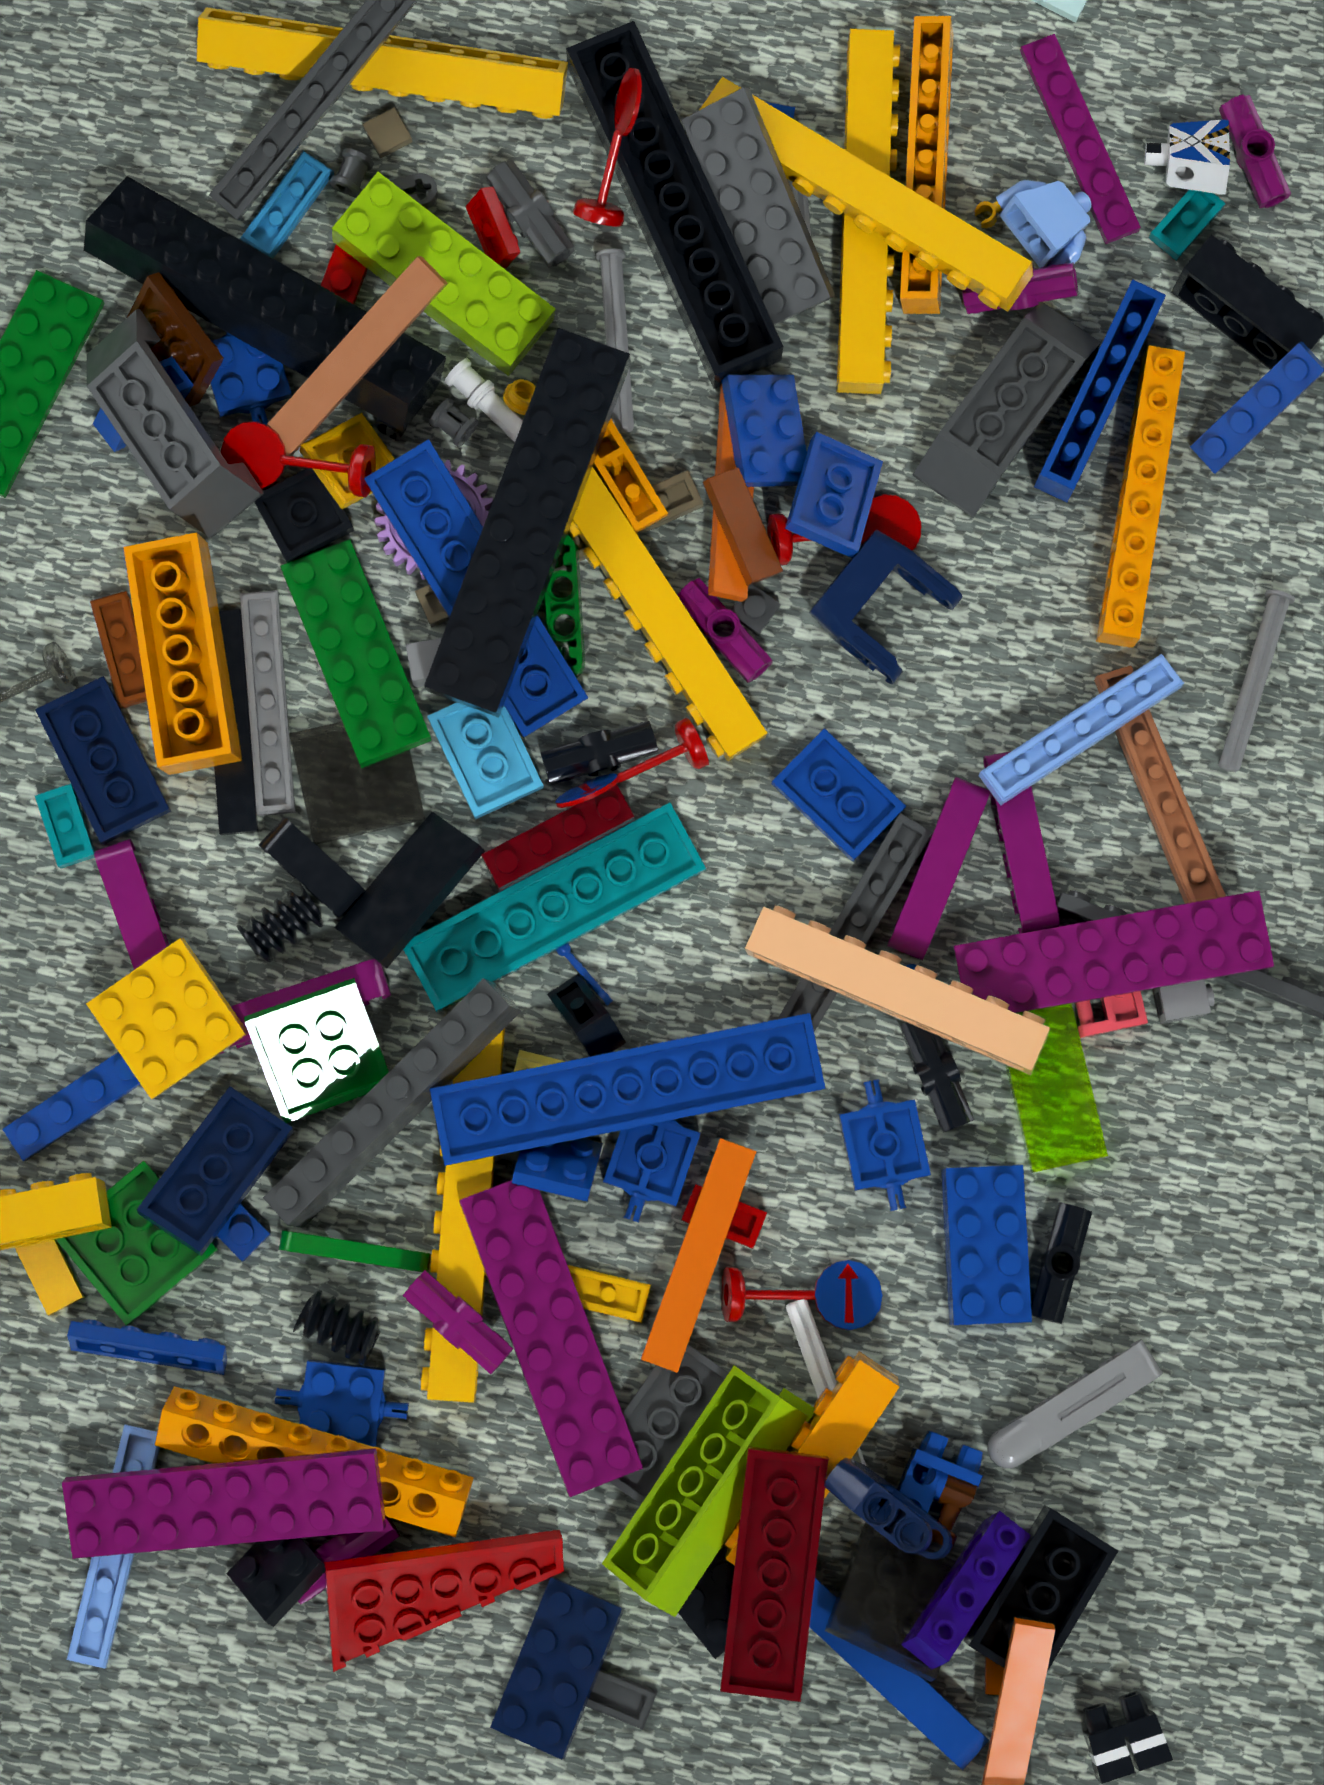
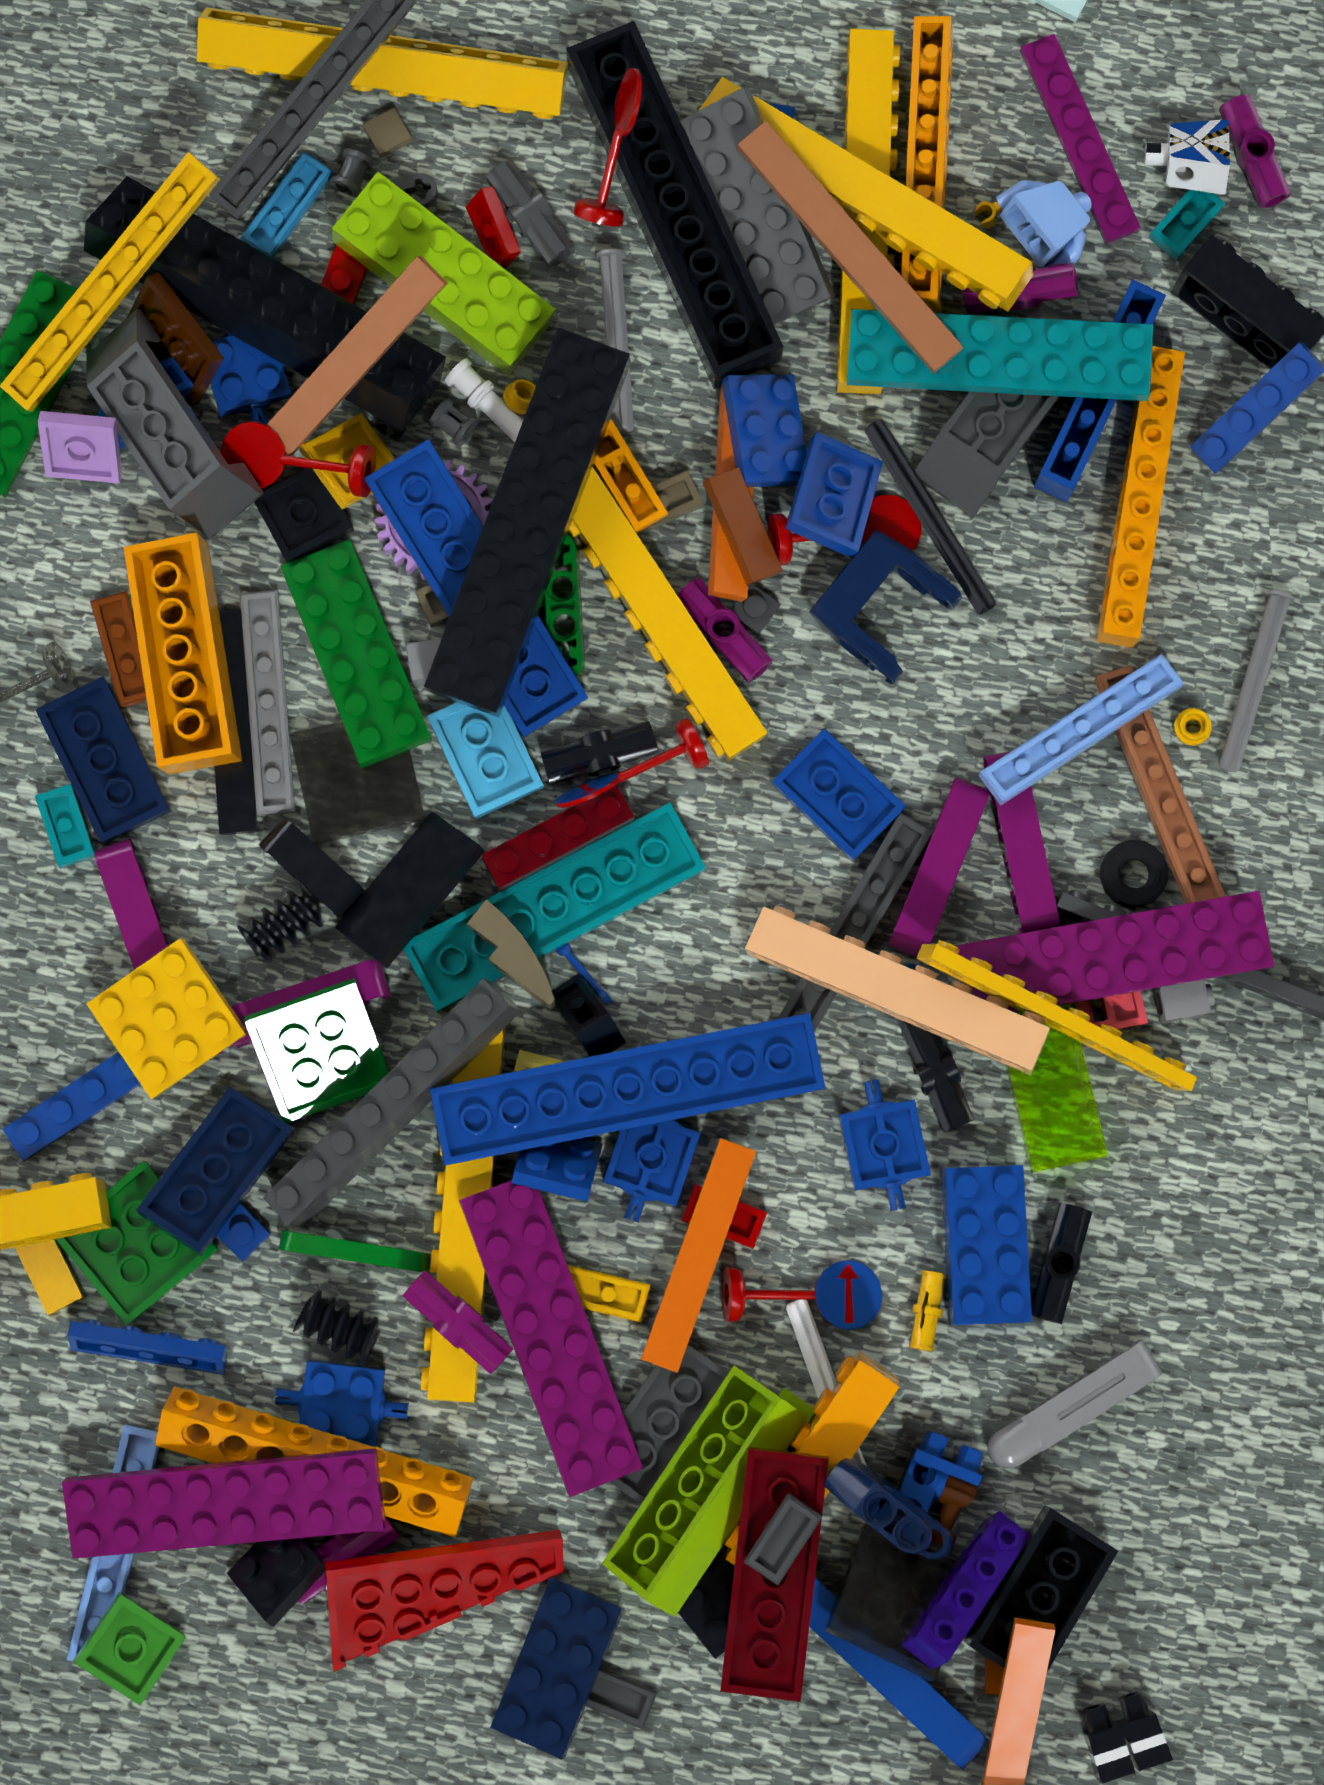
none -> yellow plate [0,152,221,412]
none -> lavender plate [38,411,122,484]
none -> bright green plate [73,1592,186,1706]
none -> dark tan slope [467,900,555,1010]
none -> nougat tile [737,121,963,374]
none -> dark grey tile [744,1492,822,1585]
none -> teal plate [847,309,1153,401]
none -> black axle [865,419,996,615]
none -> yellow pin [909,1270,947,1352]
none -> yellow plate [916,940,1197,1091]
none -> black tyre [1100,840,1169,908]
none -> yellow plate [1174,708,1212,746]

